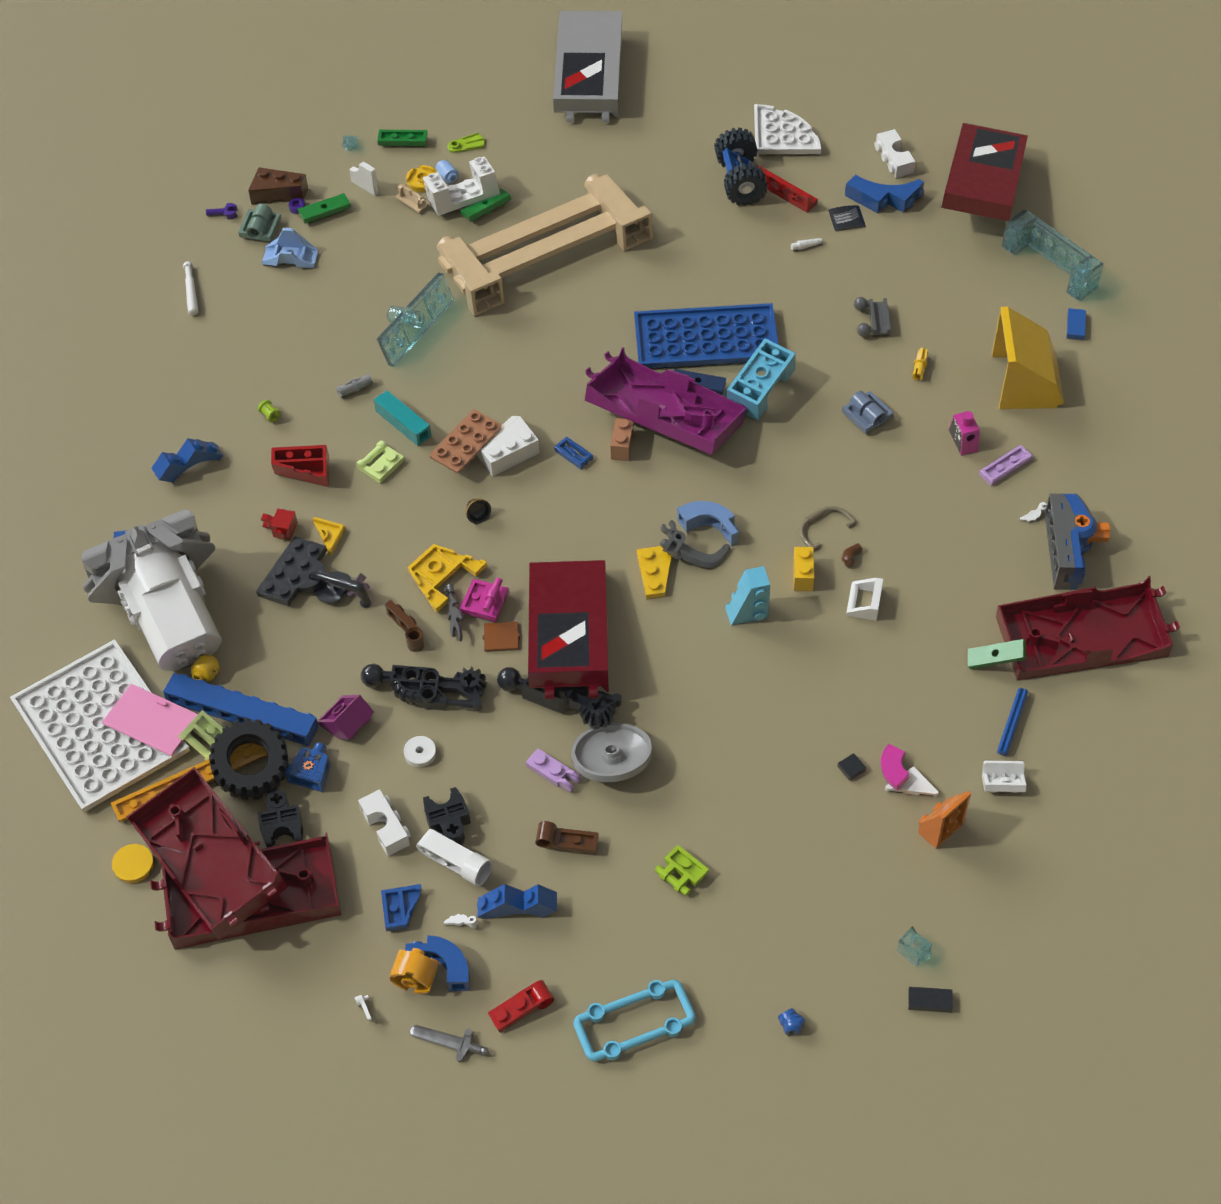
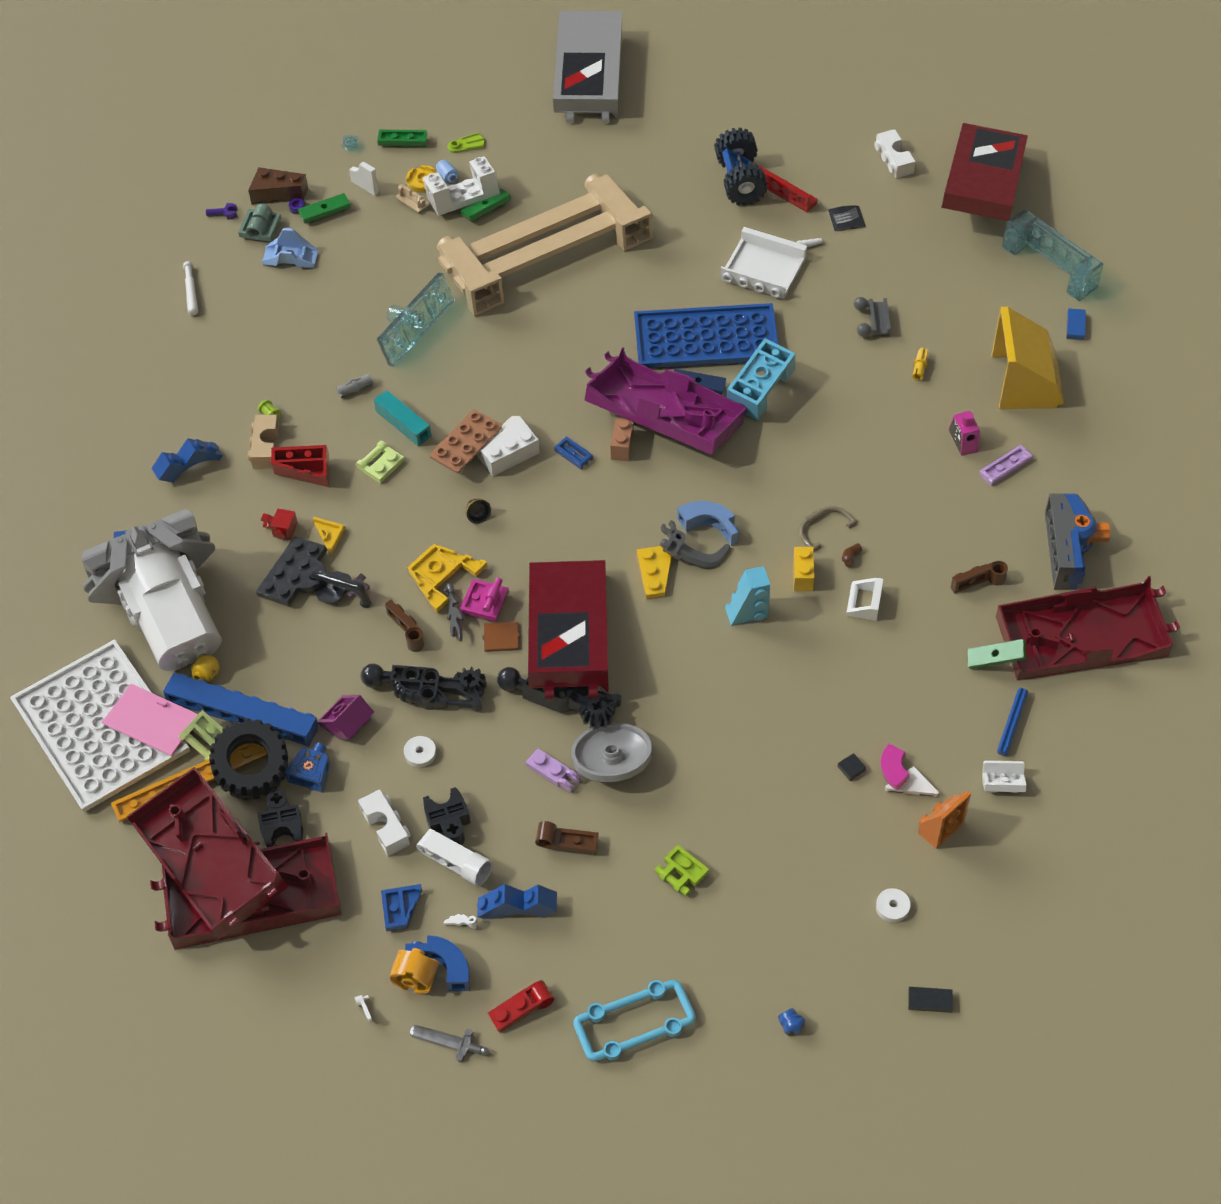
yellow tile [112,844,154,884] -> none
white plate [754,104,821,154] -> none
sand blue plate [842,391,894,434] -> none
blue arch [845,174,924,213] -> none
clear light blue window [897,926,932,967] -> none
white piece [1020,502,1046,523] -> none
none -> tan arch [248,415,279,469]
none -> white panel [720,227,807,299]
none -> white piece [876,888,910,923]
none -> reddish brown plate [951,561,1008,594]

